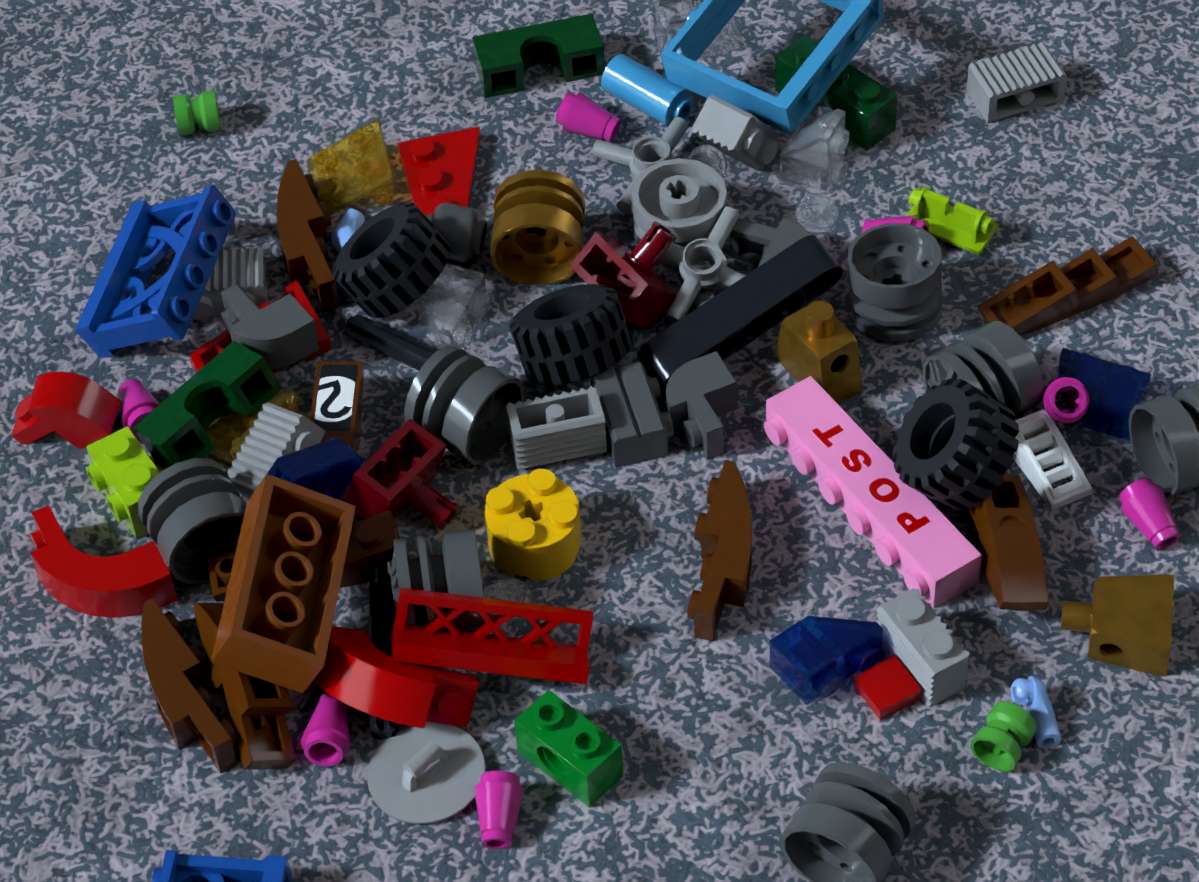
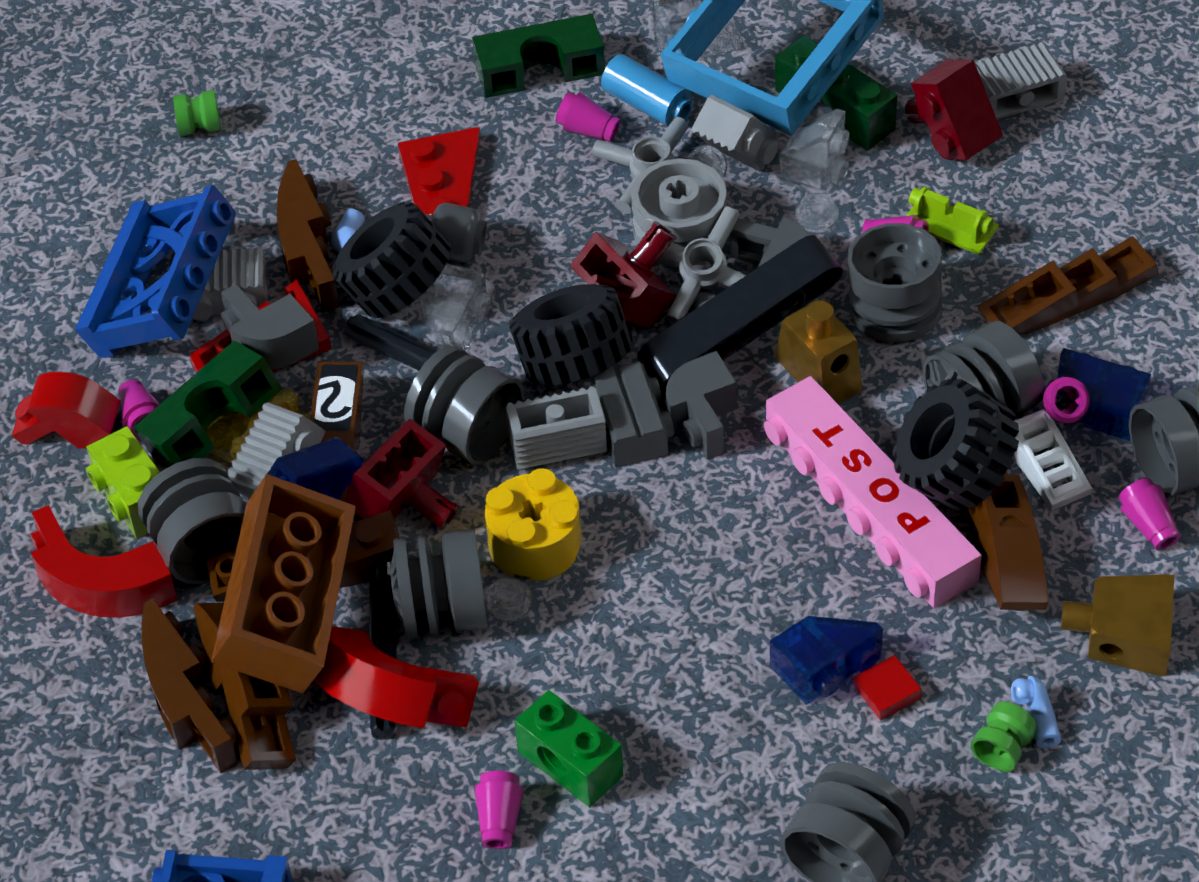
dark pink cone [301,693,350,767] -> none
clear yellow hinge [307,119,396,215] -> none
light grey shield [367,722,486,824] -> none
red fence [391,588,594,684] -> none
pearl gold wheel [490,169,585,285] -> none
reddish brown slope [687,460,752,641] -> none
light grey brick [875,589,970,707] -> none
none -> dark red brick [905,59,1003,160]

